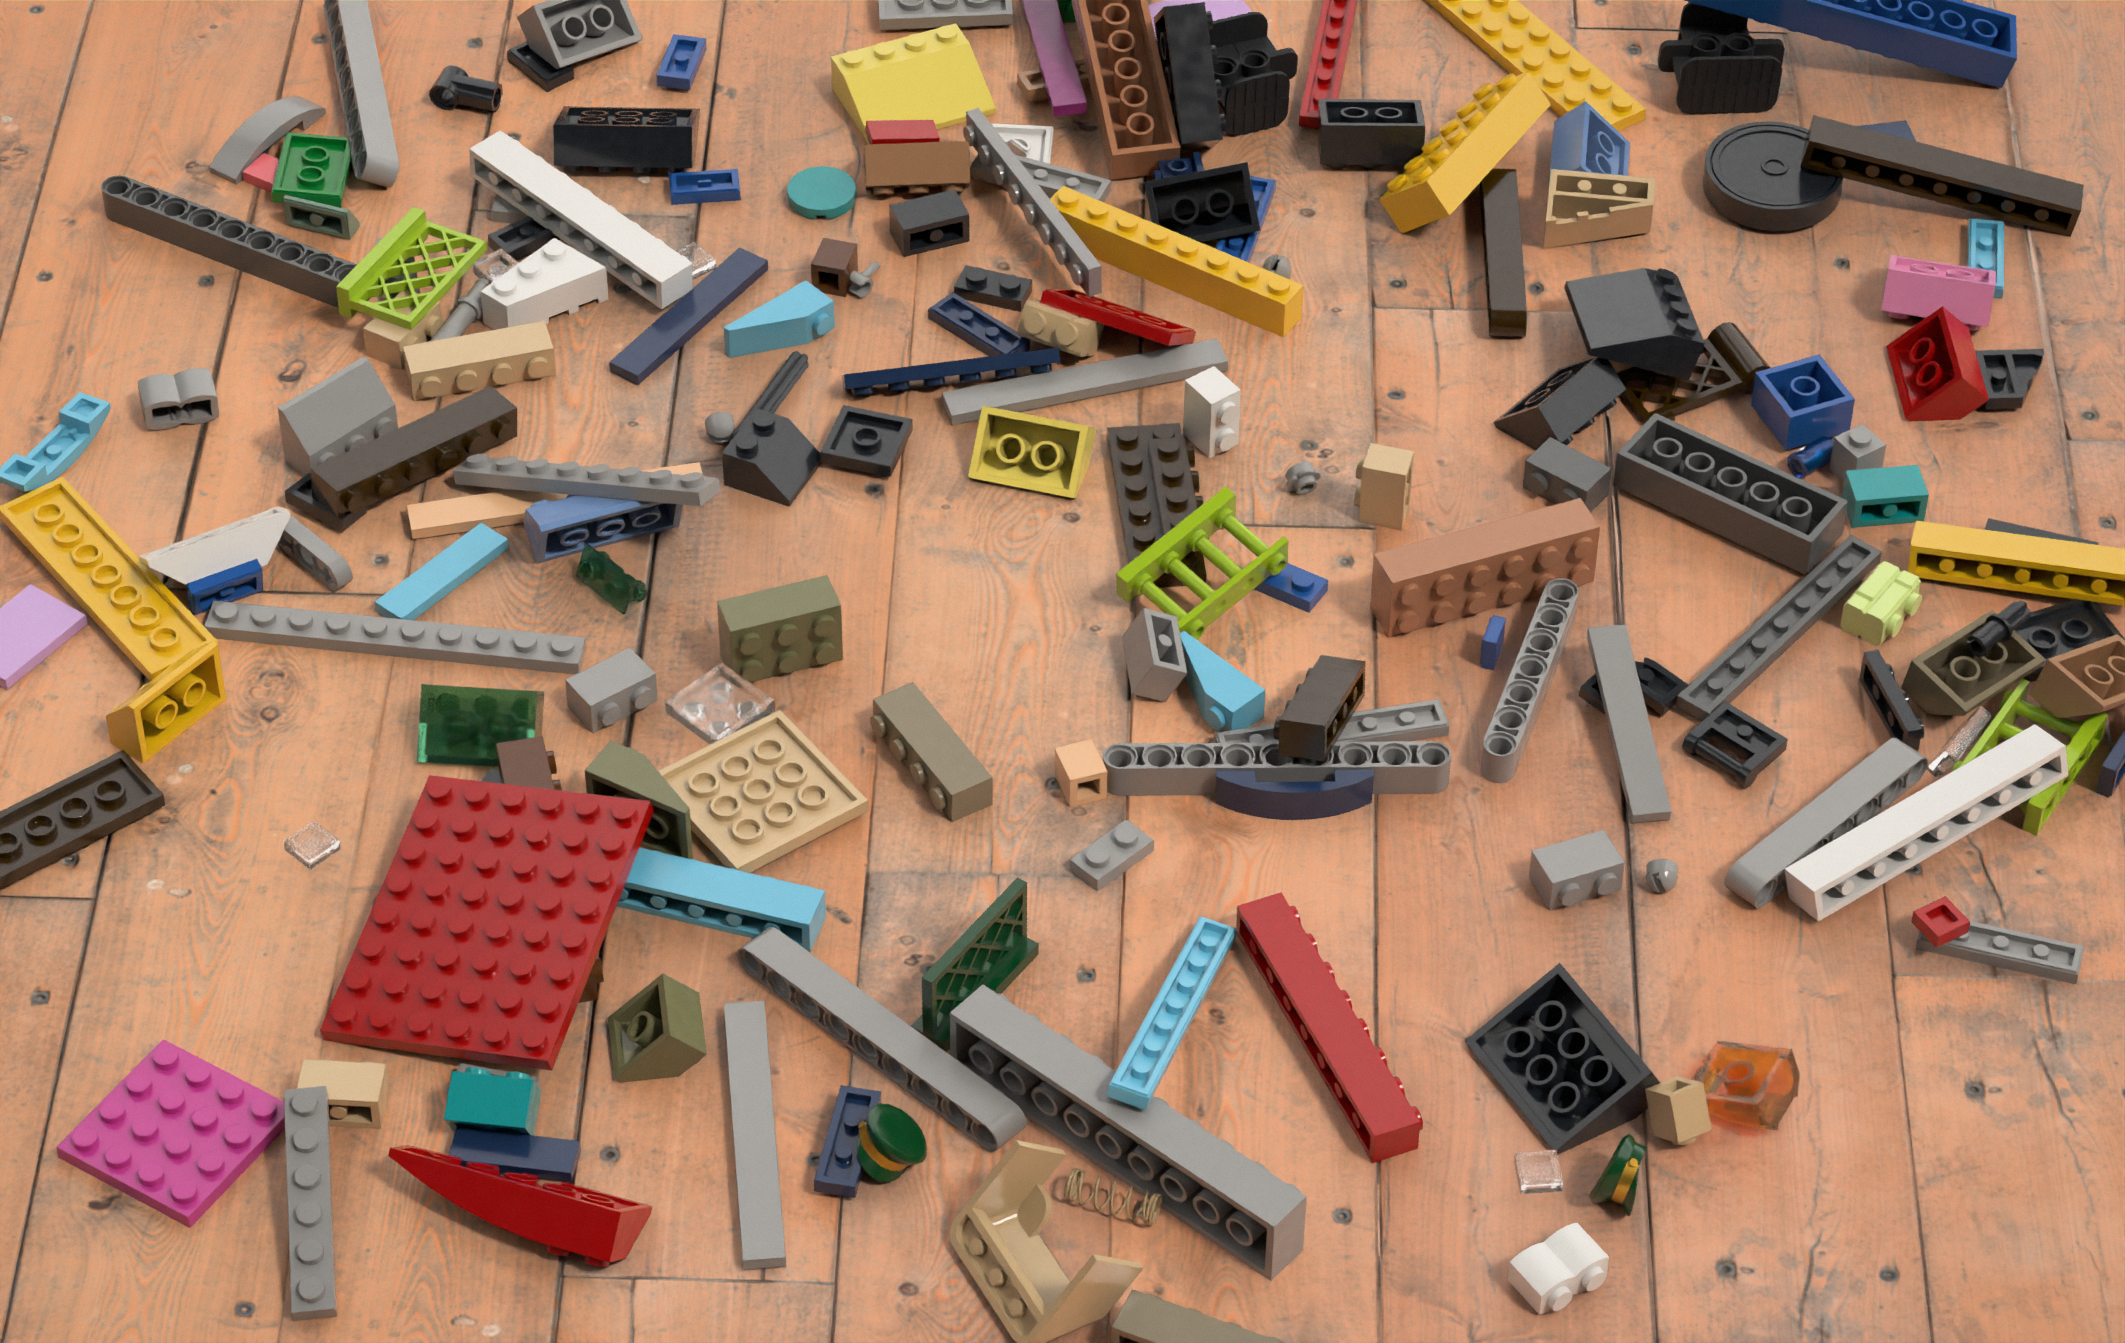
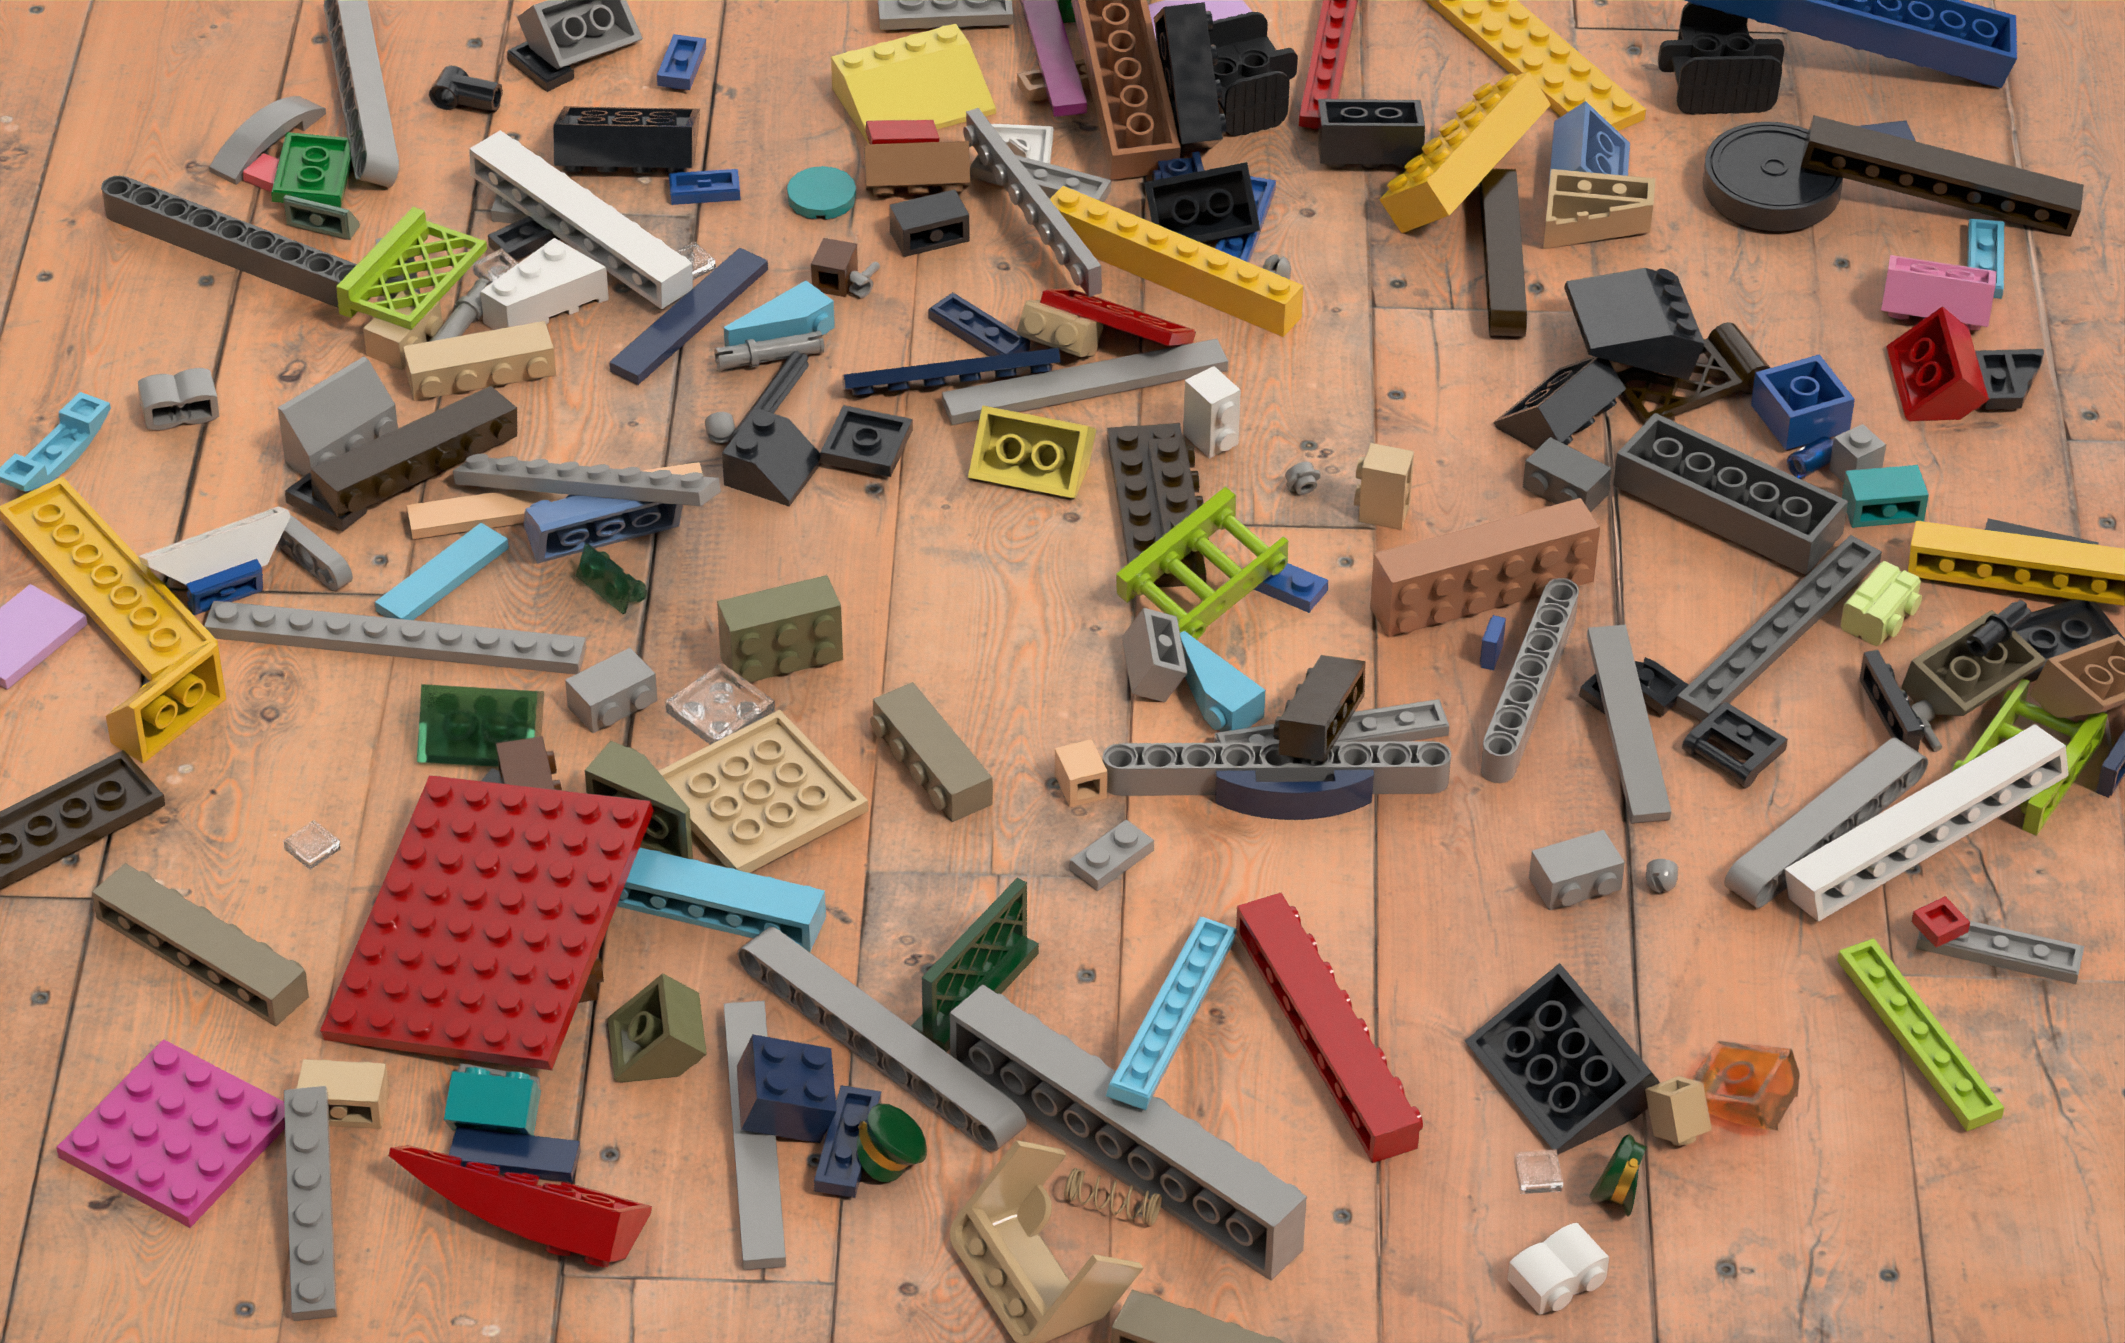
black plate [954,265,1032,312] -> none
clear tile [1927,706,1992,777] -> none
none -> dark tan brick [92,863,309,1027]
none -> light grey pin [714,330,824,371]
none -> dark blue brick [737,1034,837,1143]
none -> lime plate [1837,938,2005,1131]
none -> light grey hand [1911,700,1942,752]

